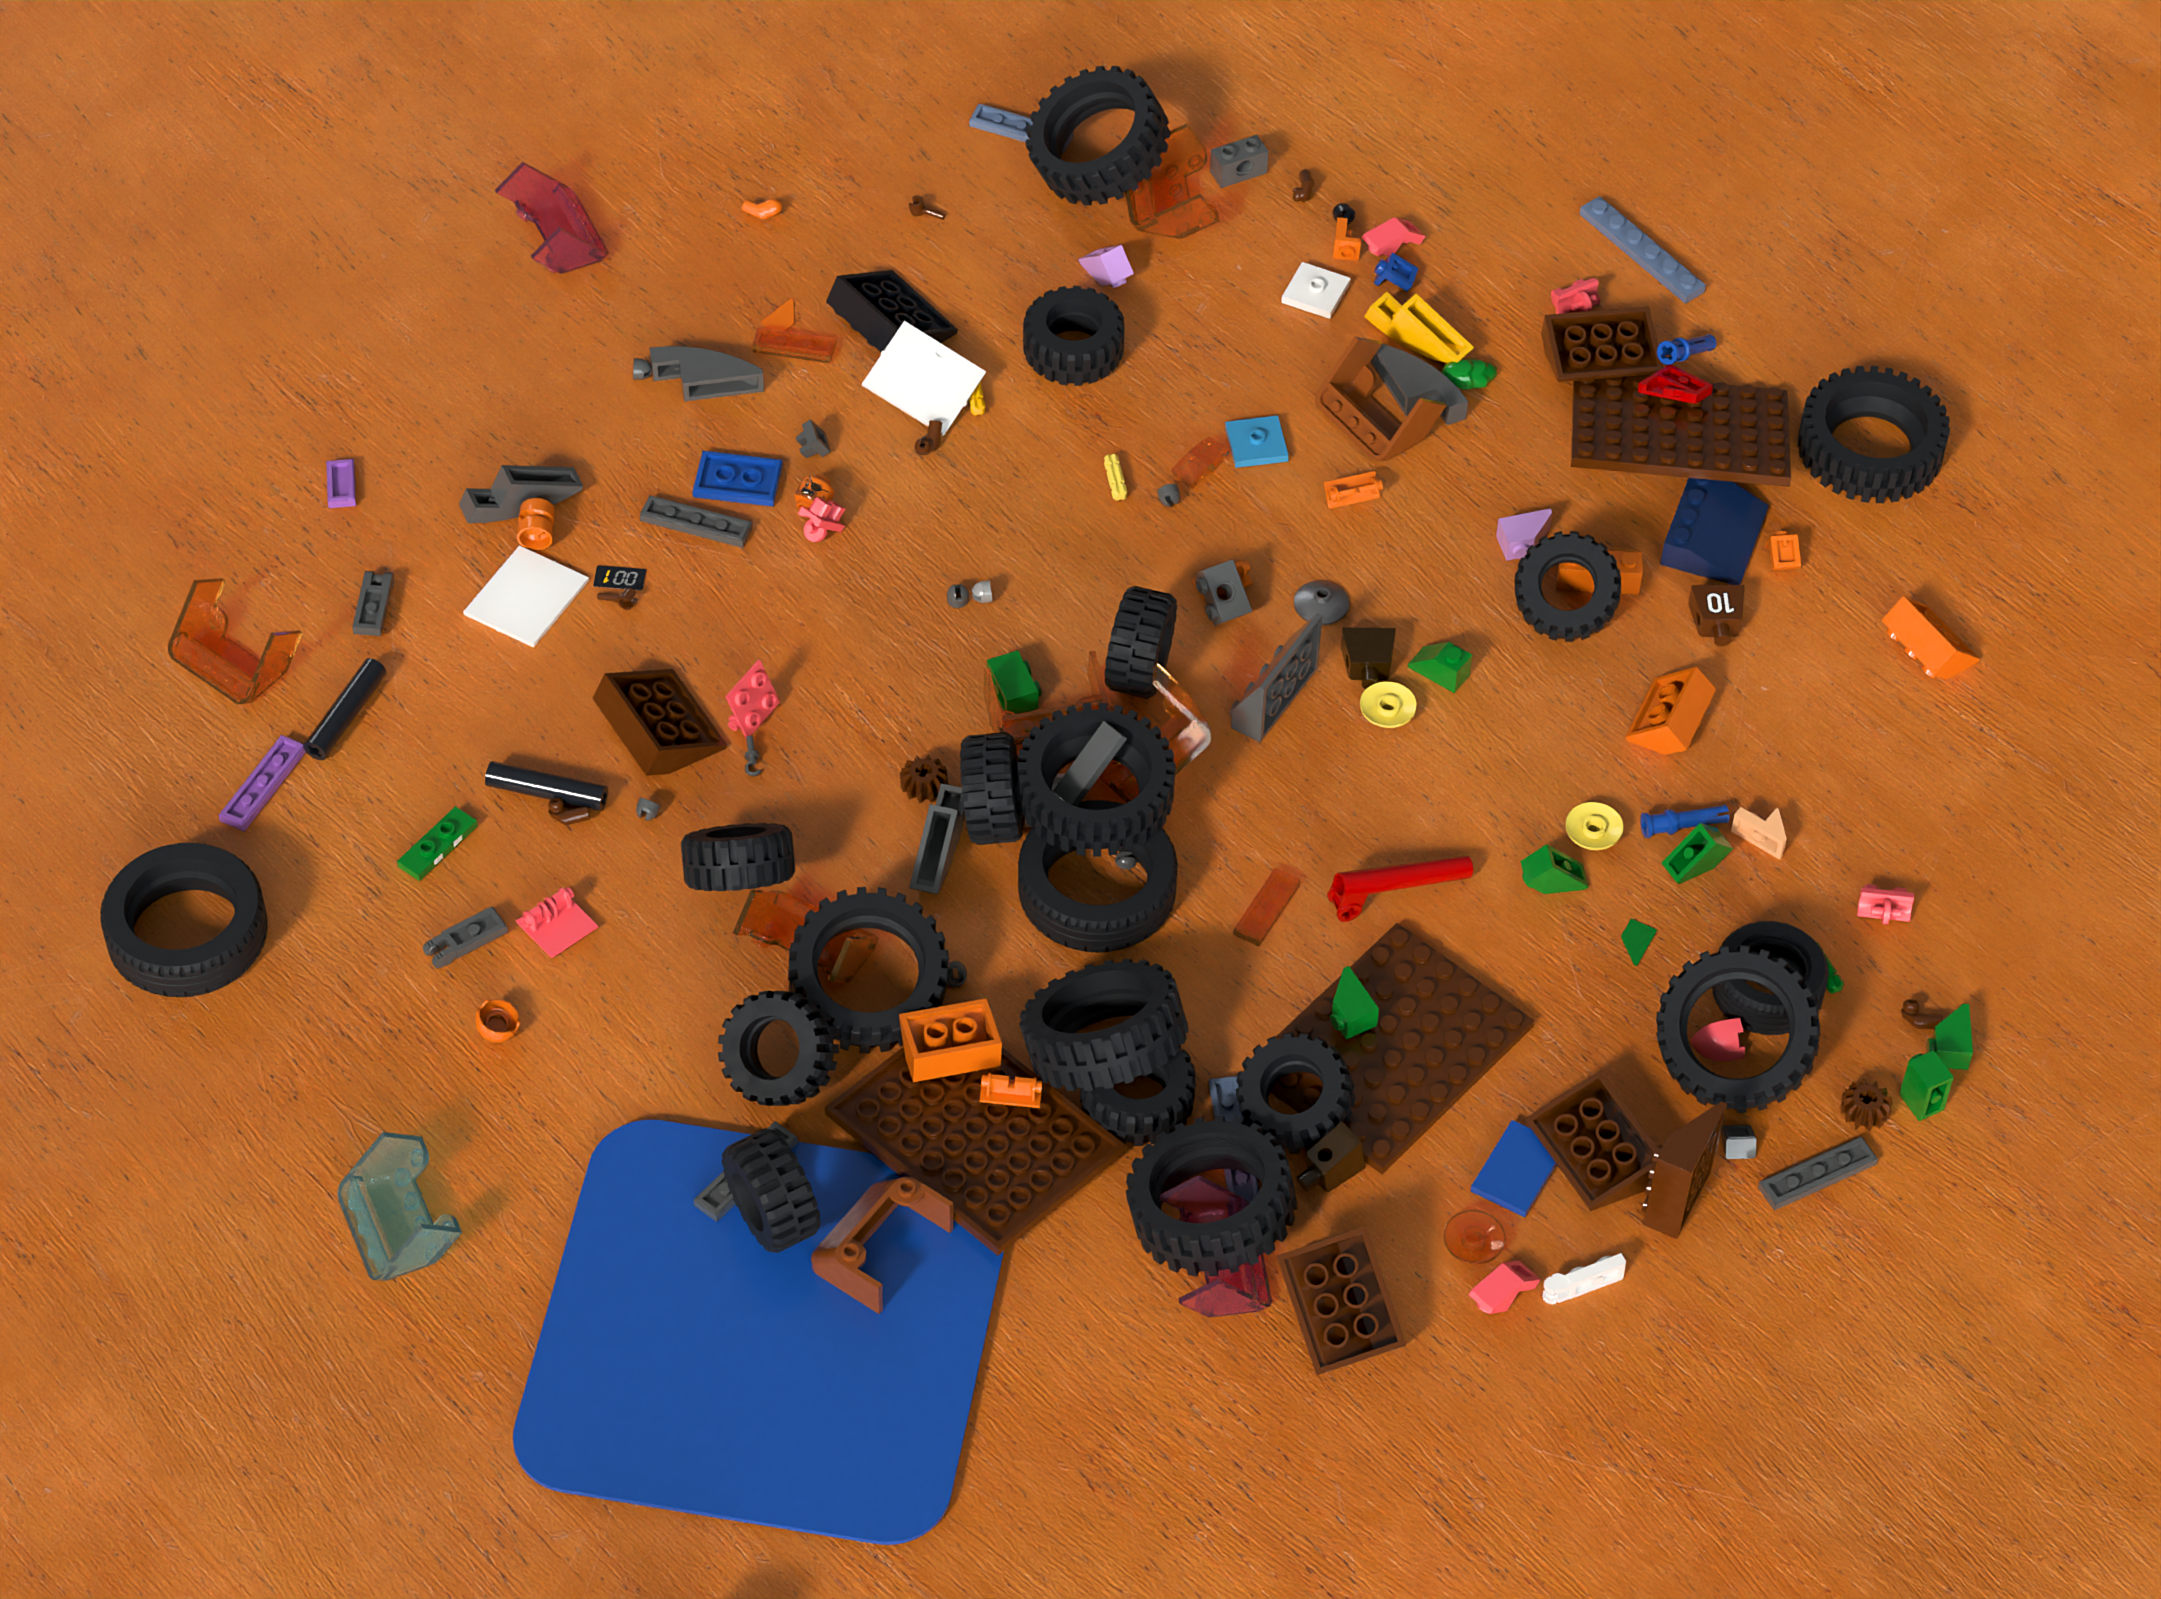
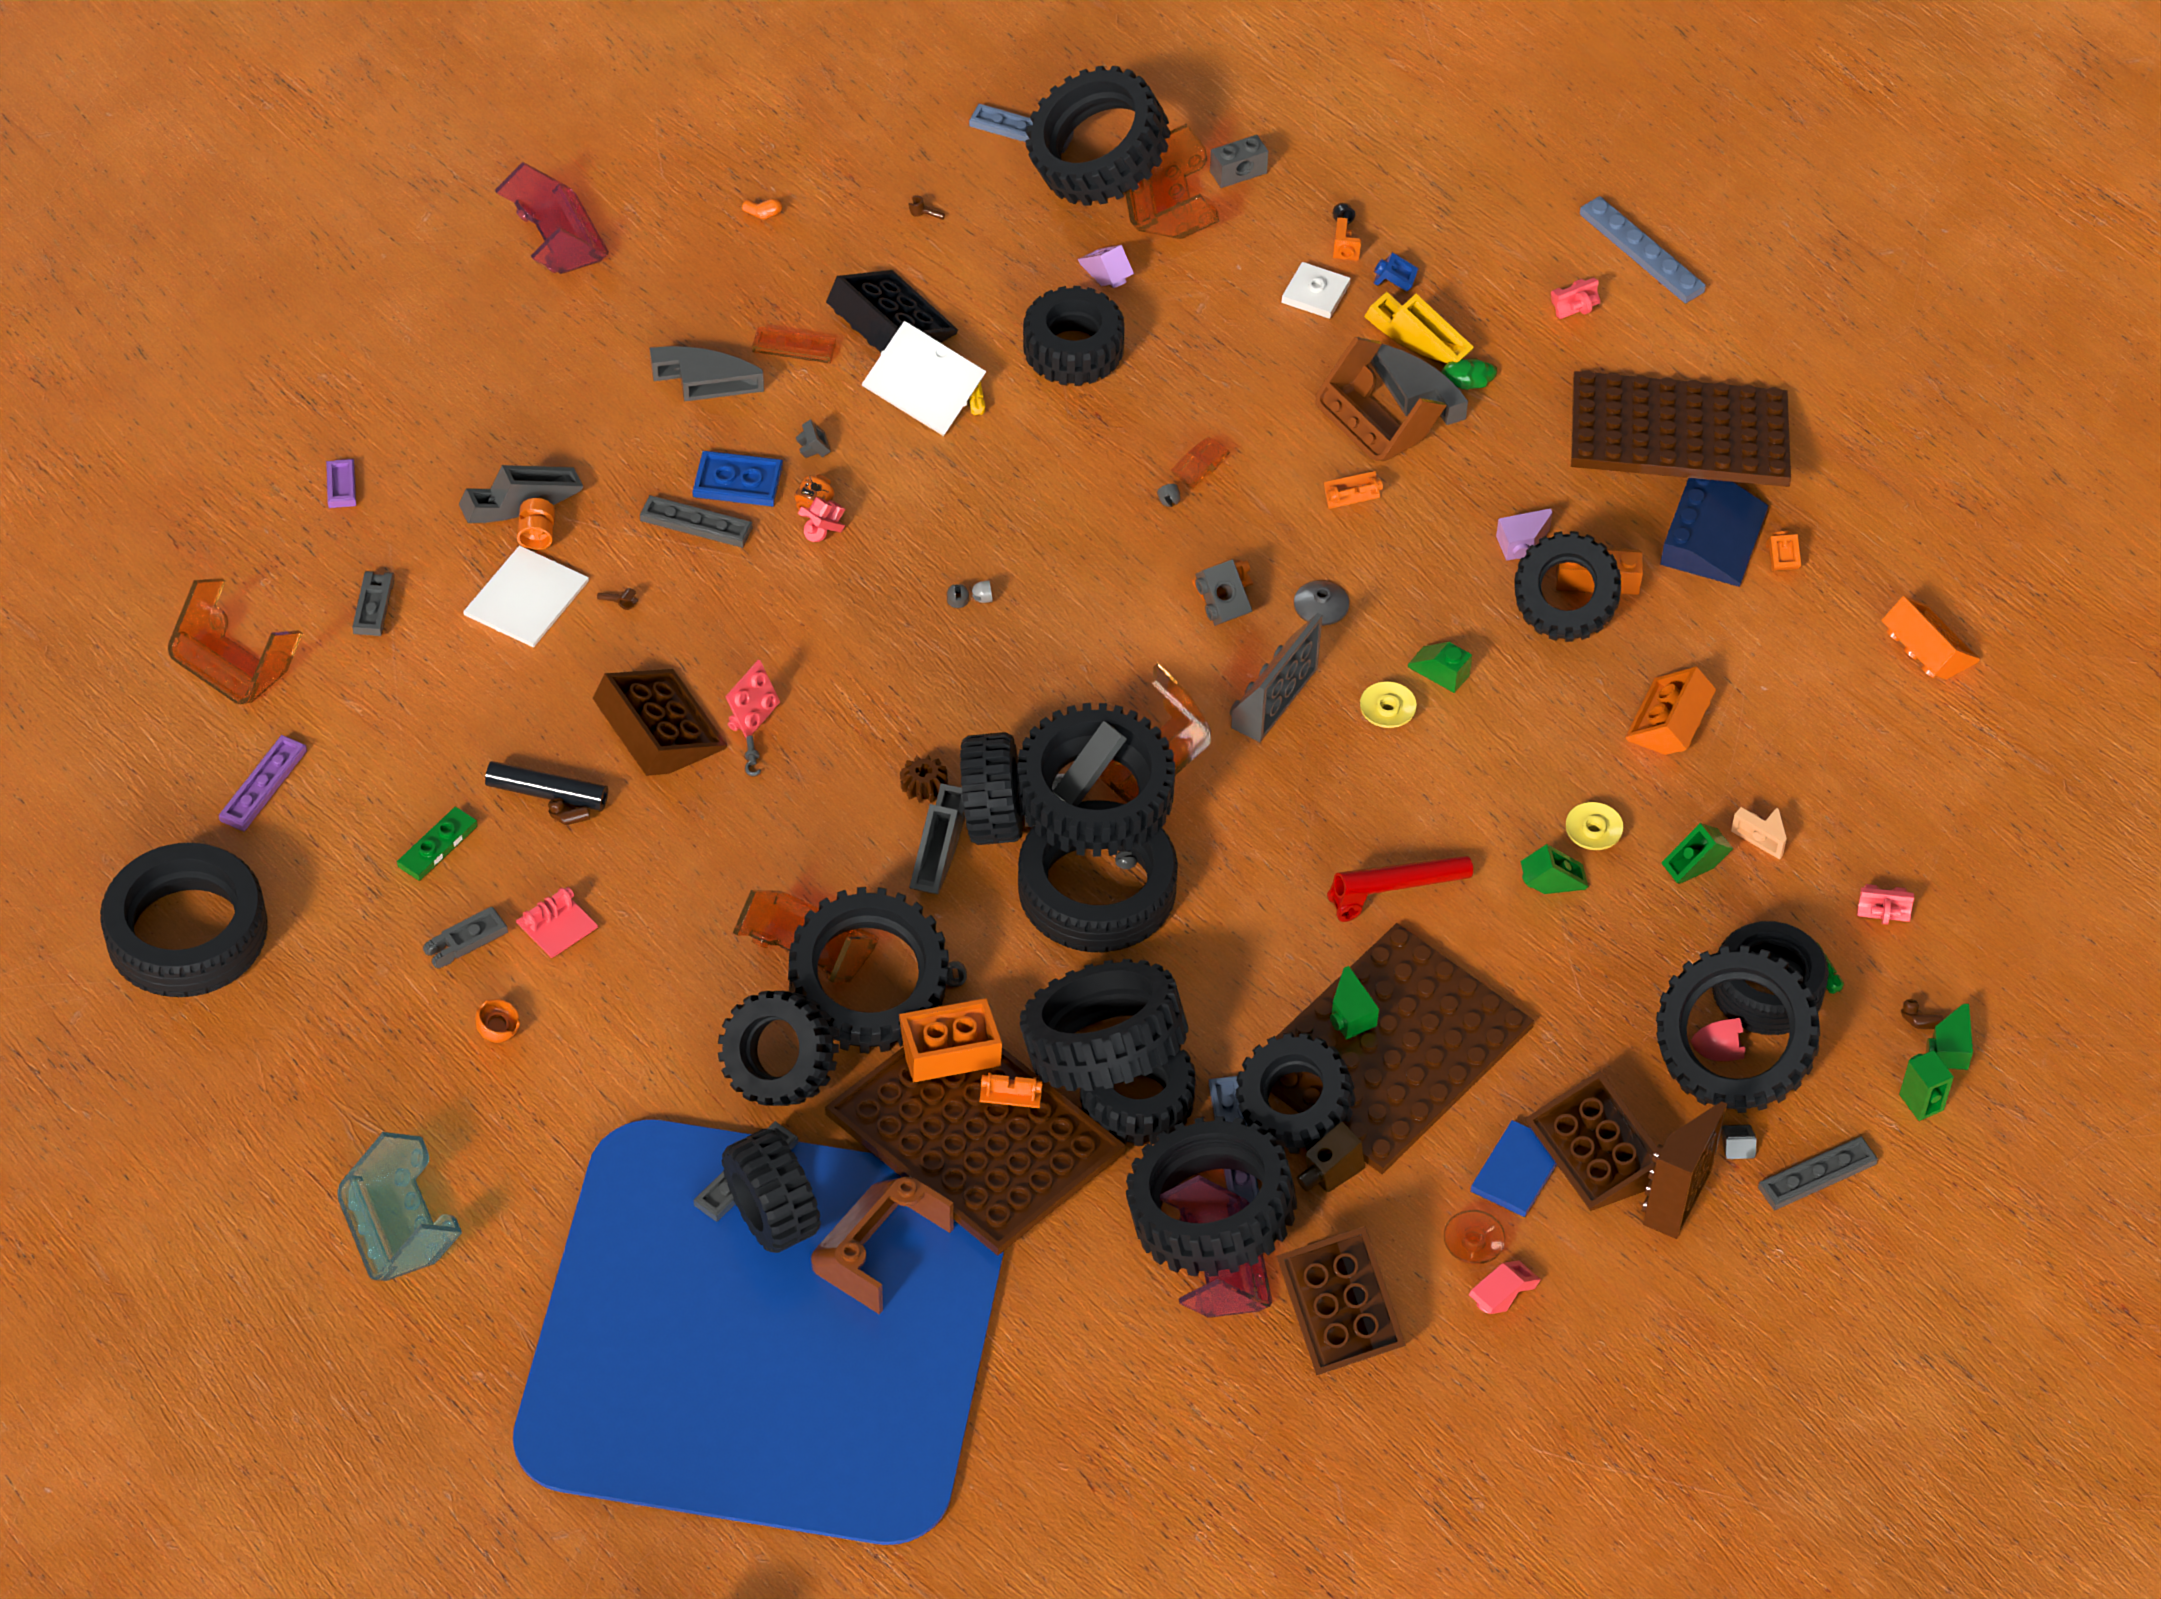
black piece [303,658,387,760] -> none
black sticker [593,565,646,590] -> none
dark grey hinge [633,358,652,380] -> none
dark grey hinge [636,797,661,821] -> none
black tyre [681,823,795,891] -> none
orange sticker [760,298,794,335] -> none
reddish brown arm [915,420,942,455] -> none
clear orange windscreen [983,651,1111,745] -> none
green brick [987,651,1042,718] -> none
light yellow axle [1104,454,1127,501] -> none
black tyre [1104,586,1177,699] -> none
dark azure plate [1225,416,1289,468] -> none
clear orange tile [1233,868,1301,947] -> none
reddish brown arm [1292,169,1314,203] -> none
dark brown torso [1341,627,1396,689] -> none
coral slope [1362,217,1426,256] -> none
reddish brown slope [1541,307,1663,382] -> none
white hinge [1542,1253,1626,1305] -> none
green sticker [1621,919,1657,966] -> none
red wing [1638,364,1713,404] -> none
blue pin [1640,804,1729,838] -> none
blue pin [1657,334,1716,365] -> none
reddish brown torso [1688,585,1744,646] -> none
black tyre [1798,366,1950,503] -> none
reddish brown gear [1840,1079,1892,1132] -> none

